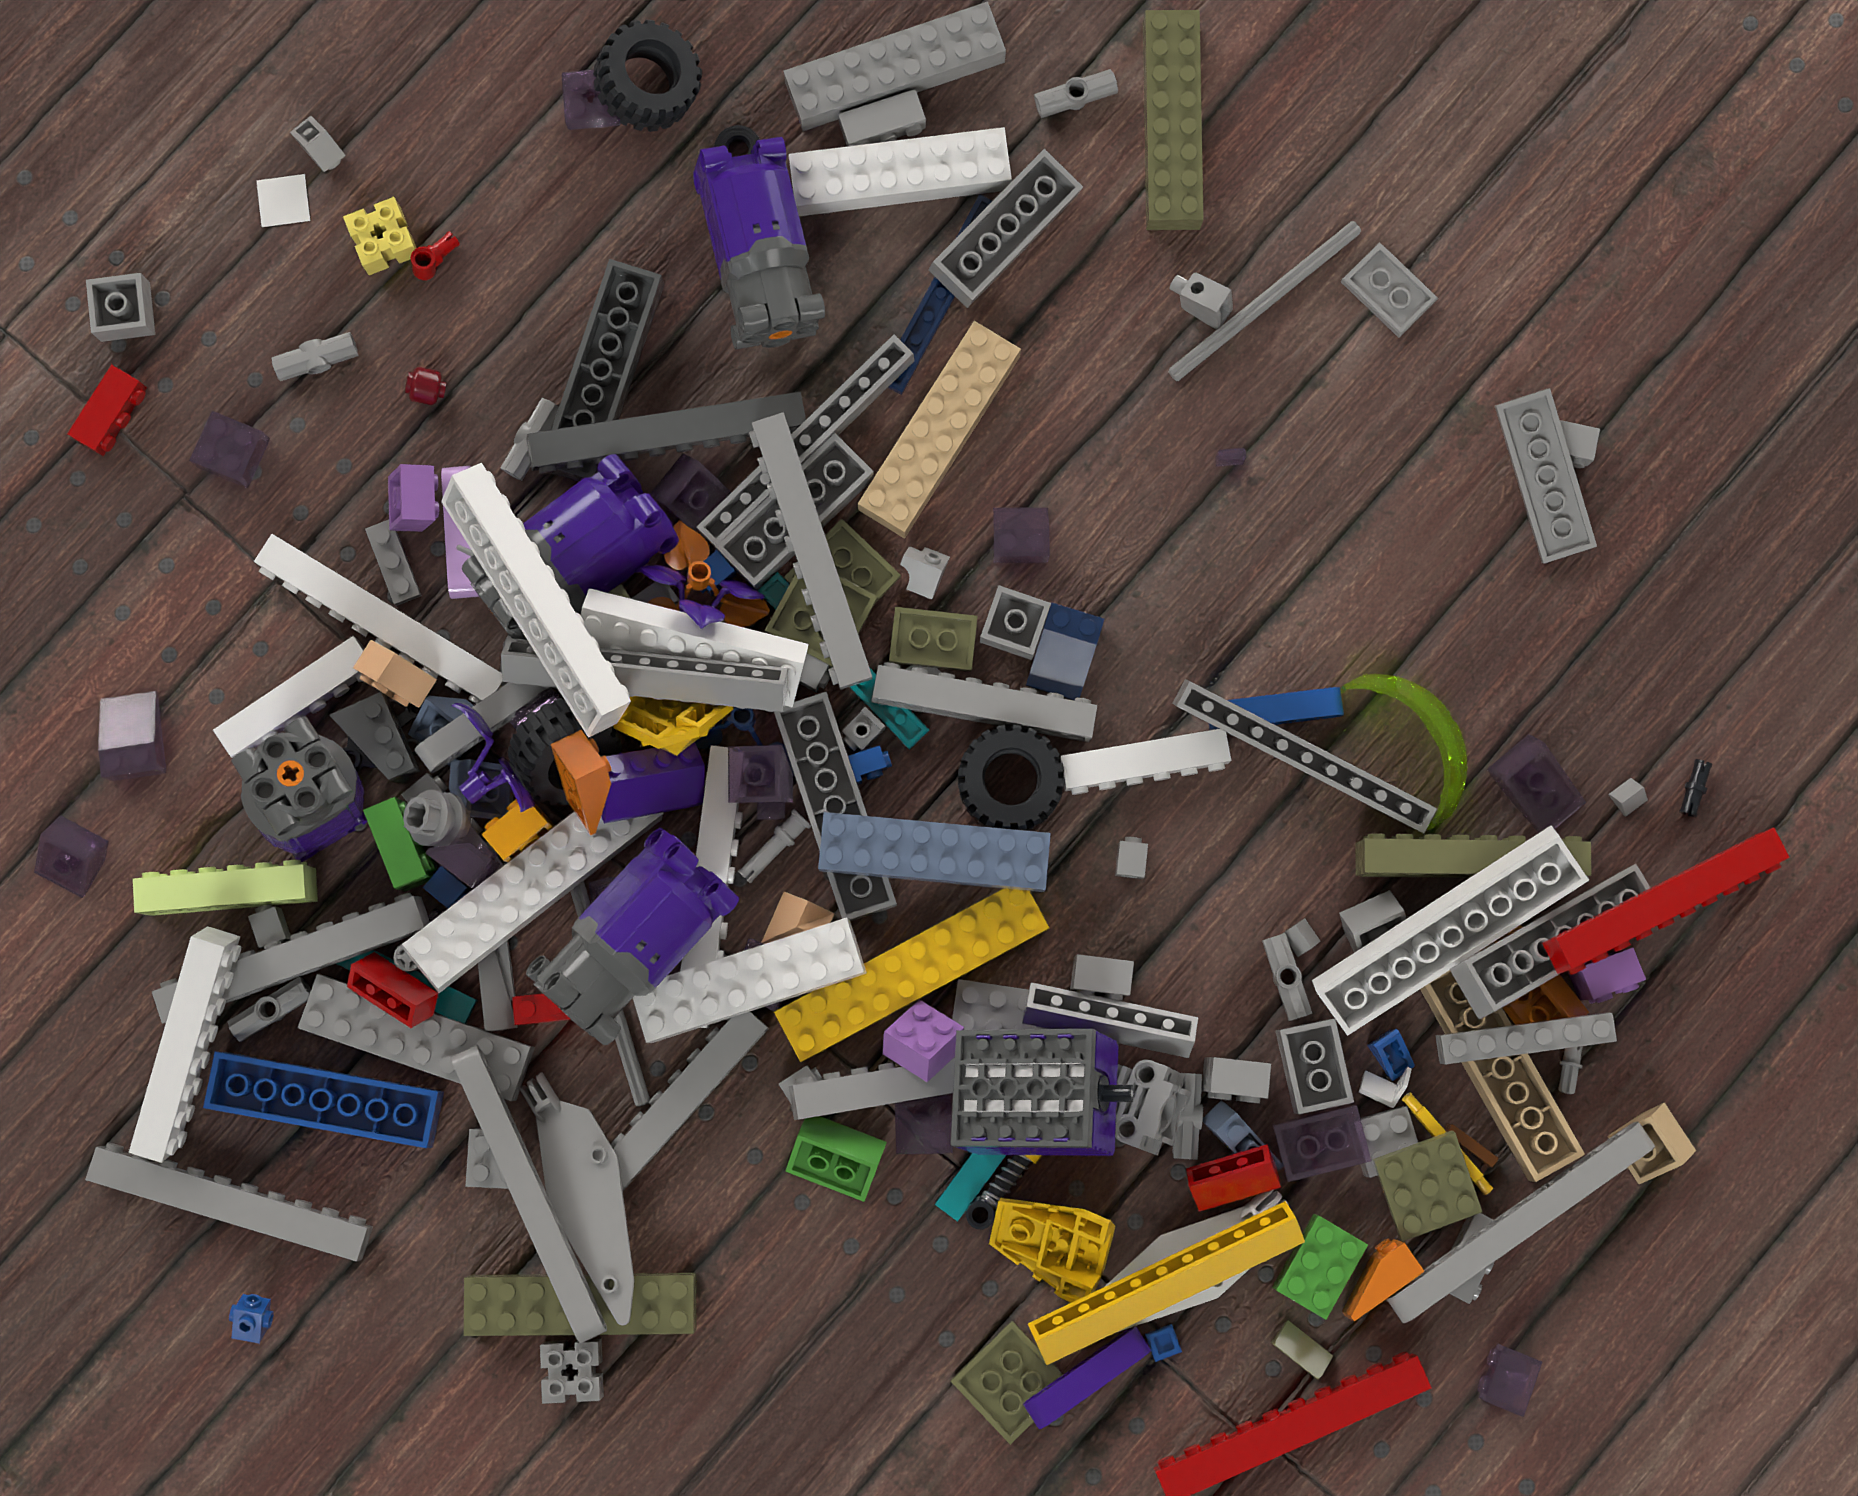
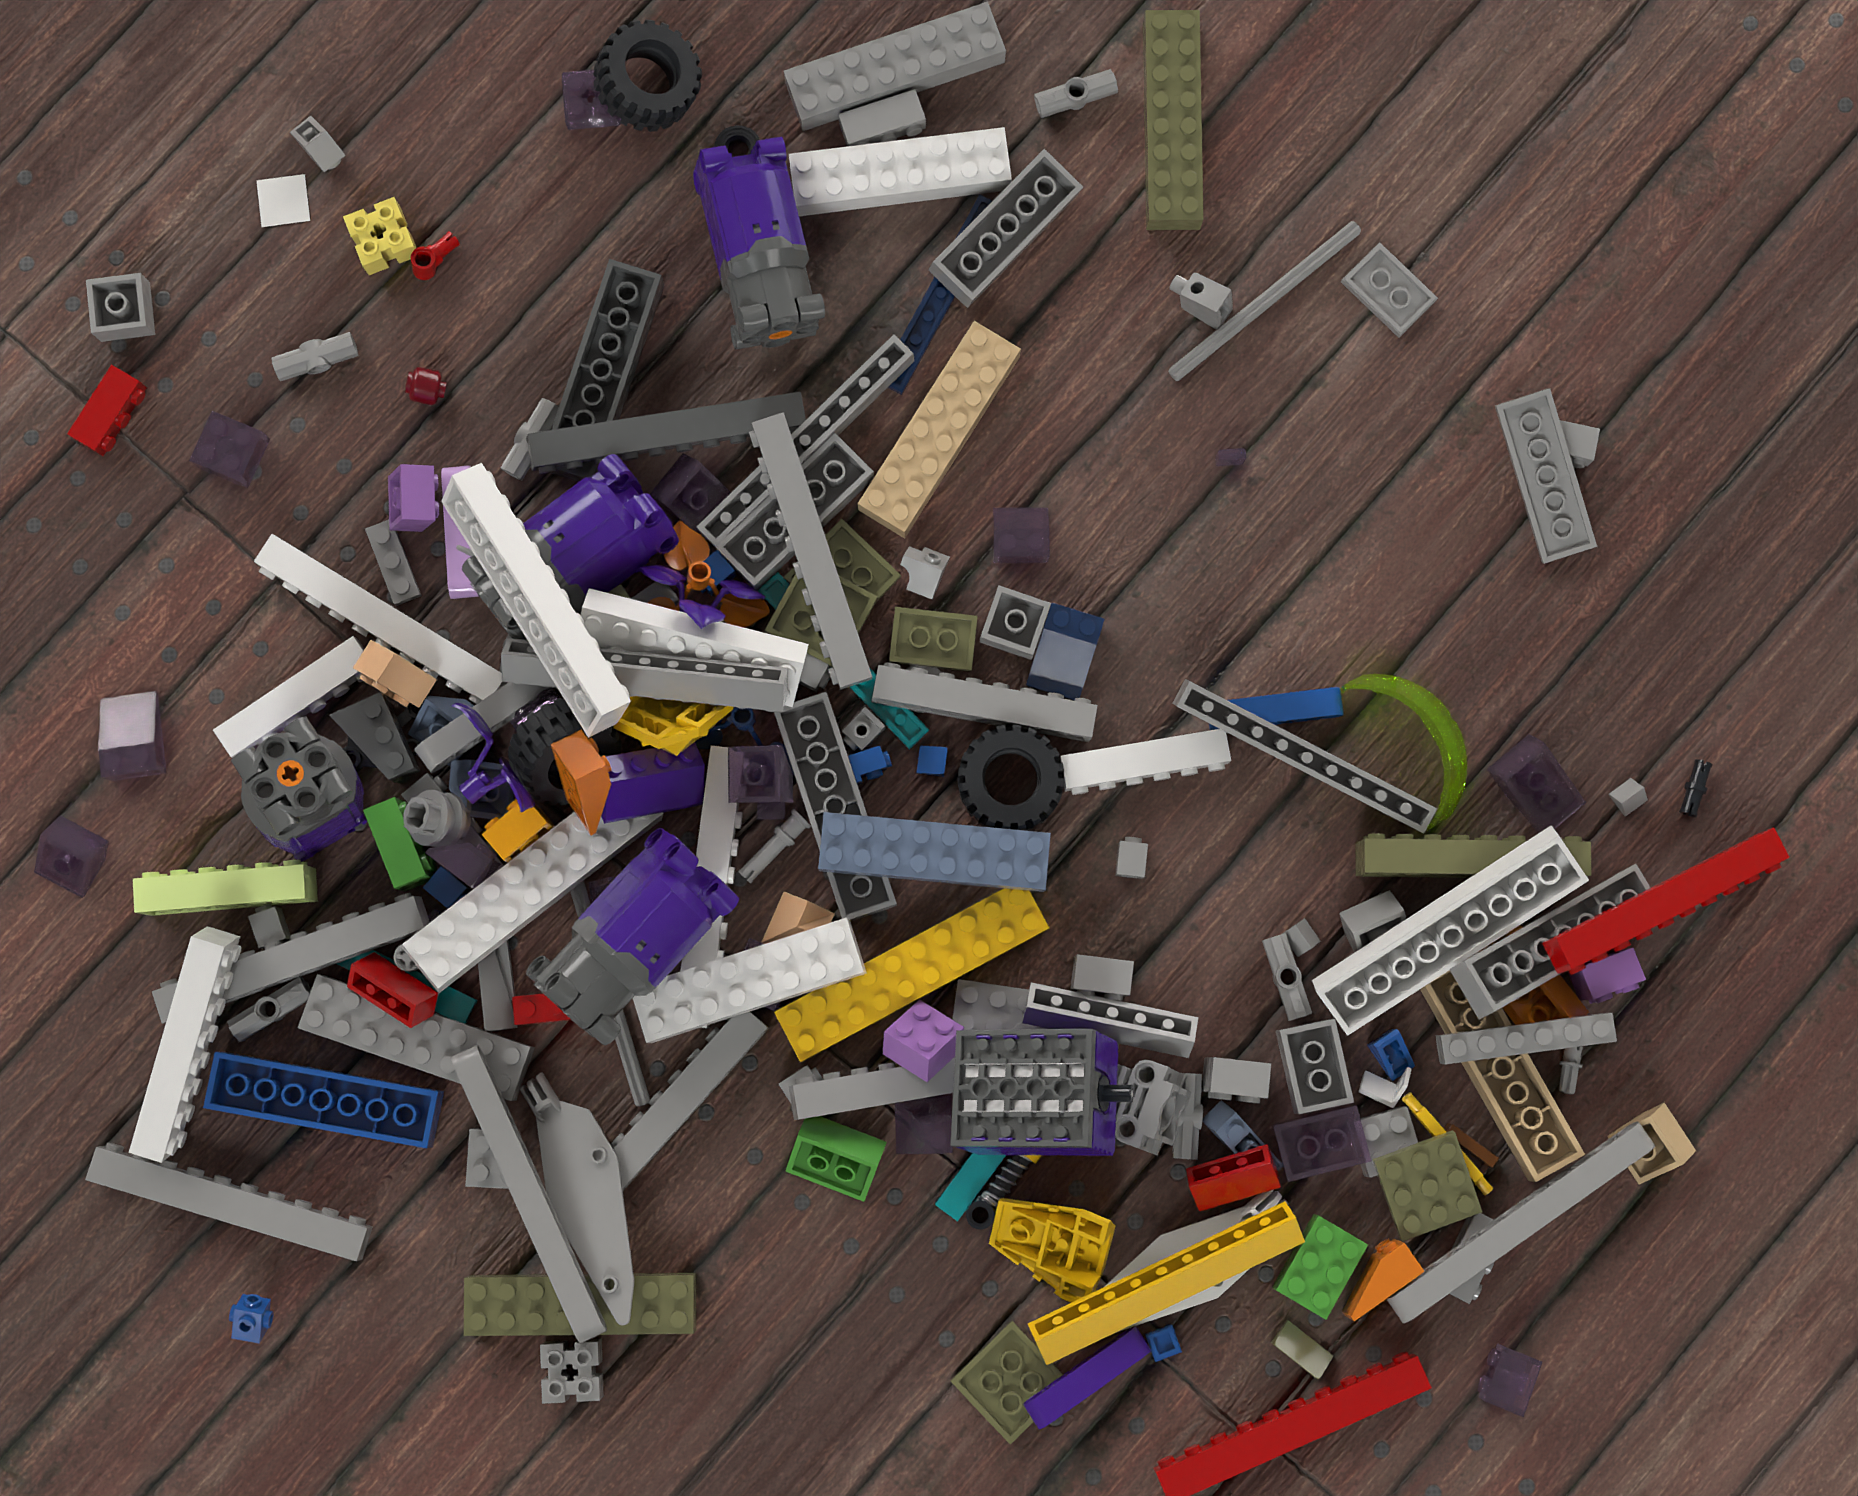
none -> blue slope [917,746,948,777]

